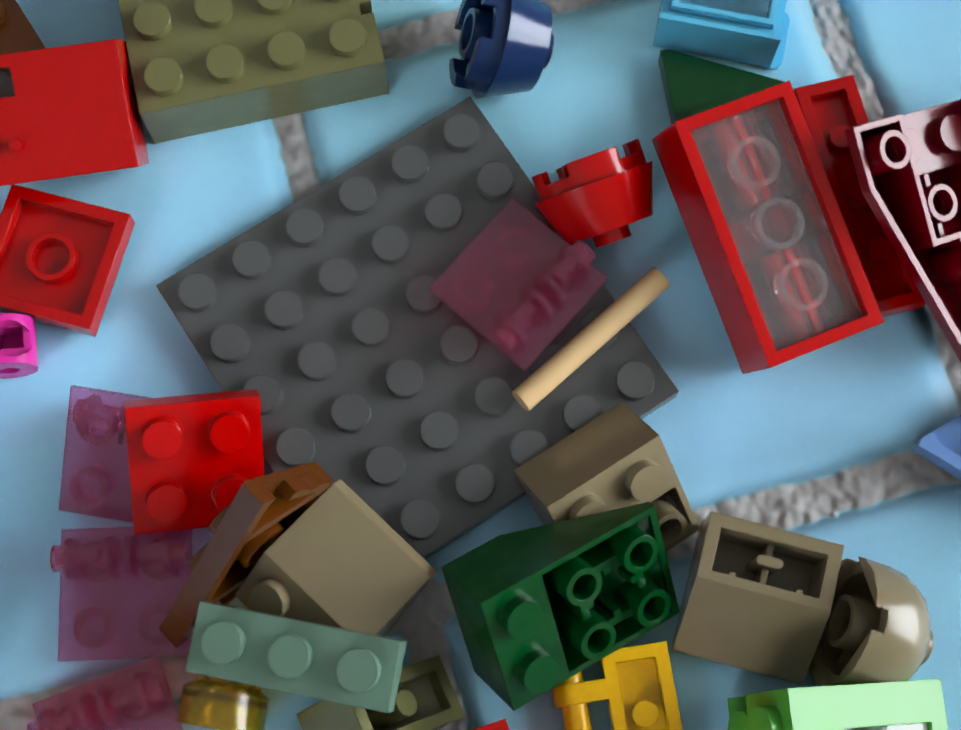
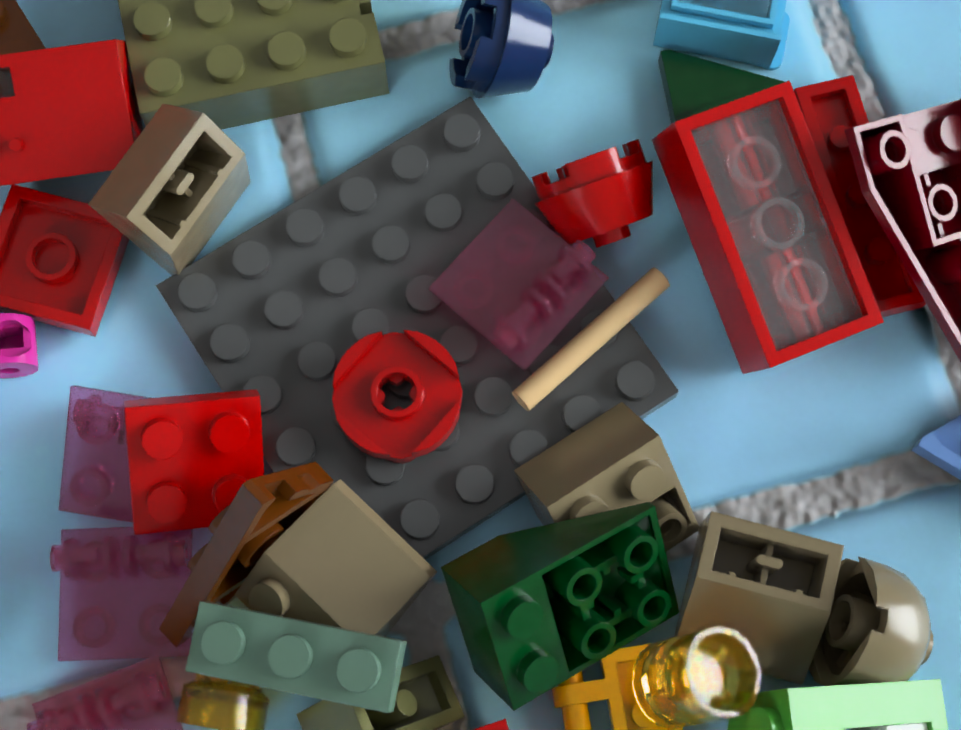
none -> dark tan slope [88,103,250,276]
none -> red plate [332,330,463,464]
none -> clear yellow wheel [632,625,761,729]

